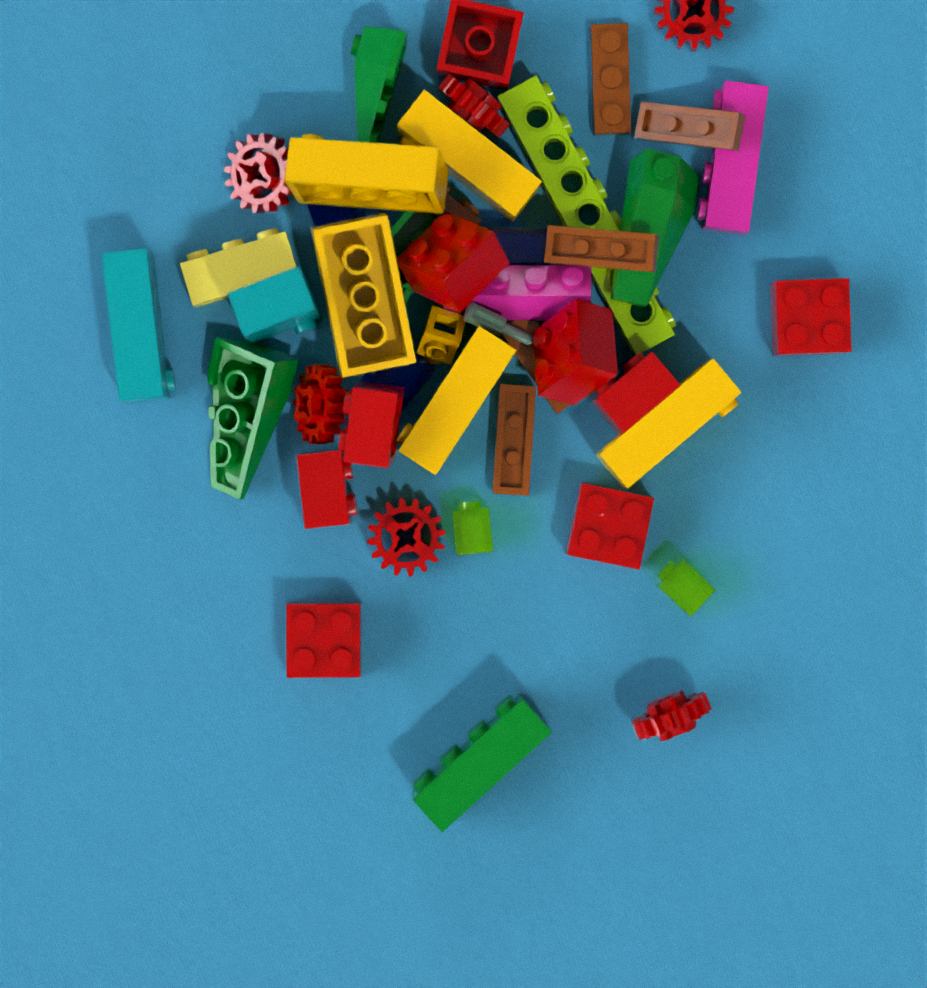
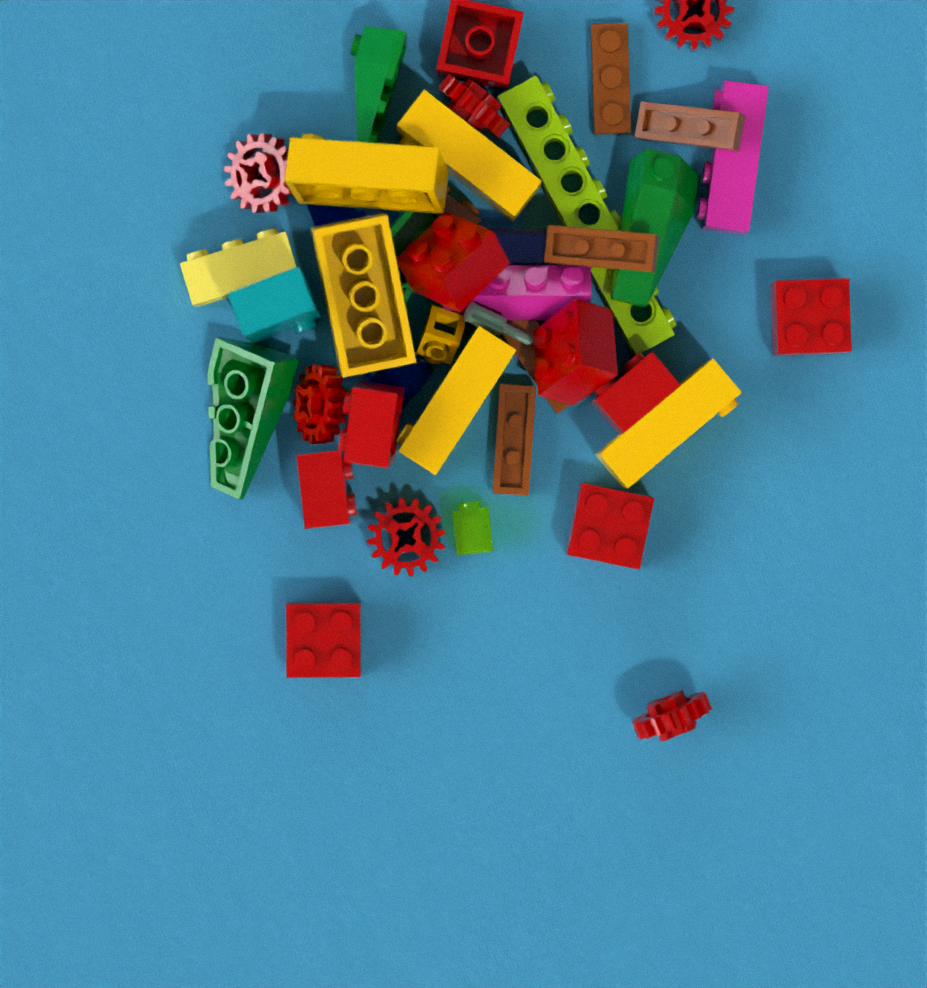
teal brick [102,248,176,404] -> none
green brick [412,694,552,832] -> none
clear neon green brick [656,559,715,617] -> none

